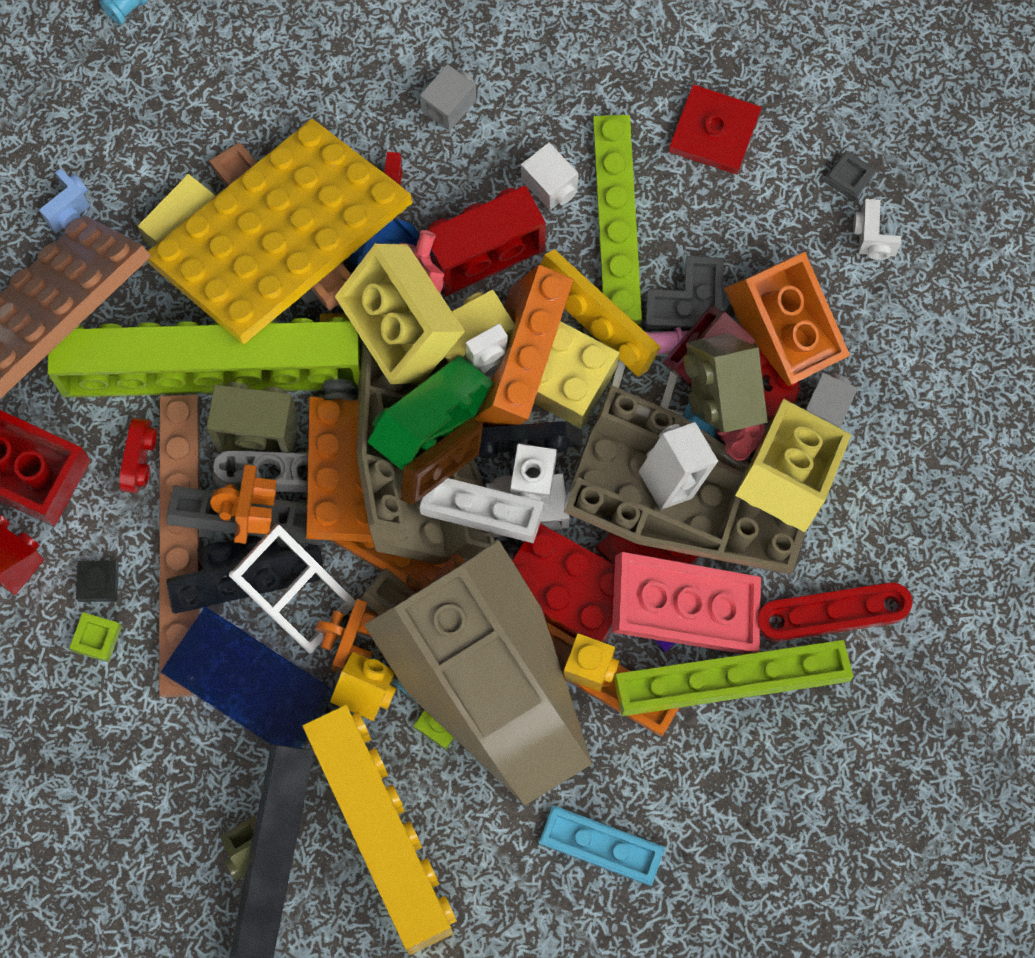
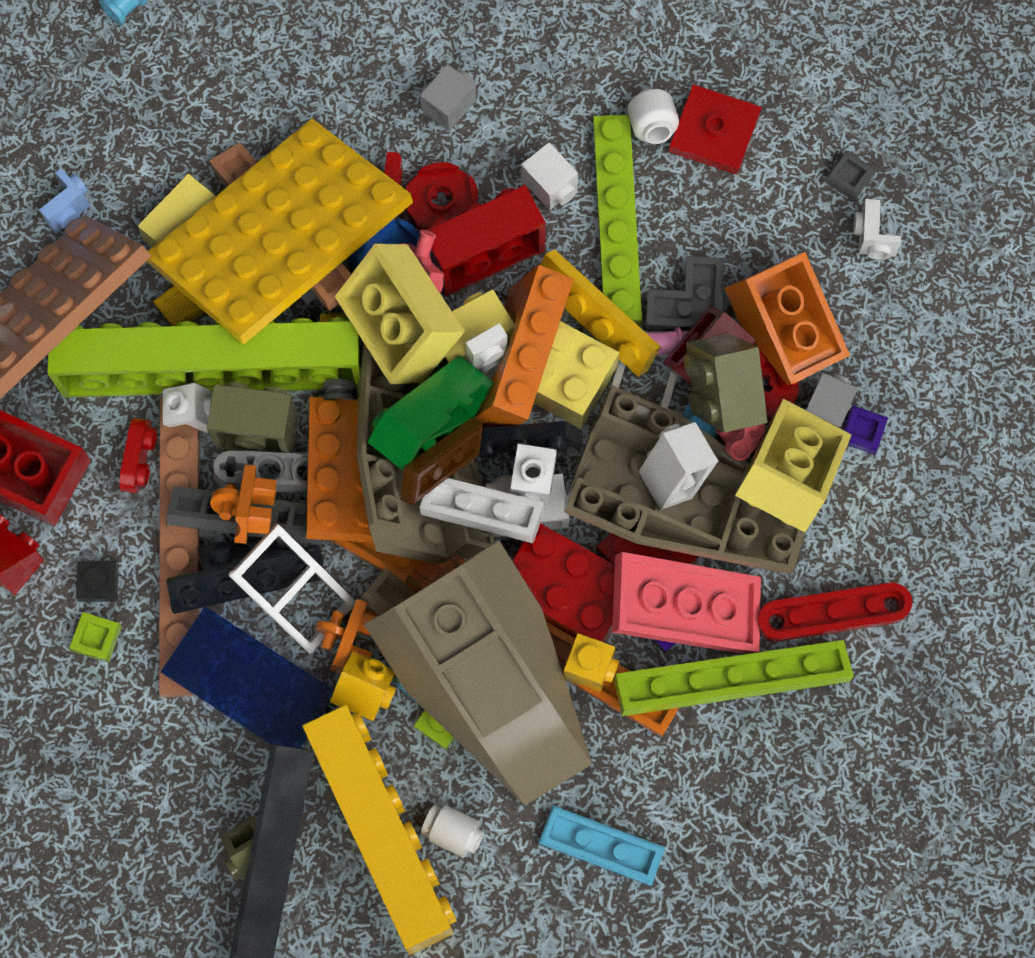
none -> yellow tile [153,286,205,326]
none -> white bracket [163,383,213,433]
none -> red plate [405,162,479,231]
none -> white brick [421,805,484,858]
none -> white head [627,89,679,144]
none -> dark purple tile [844,405,888,455]

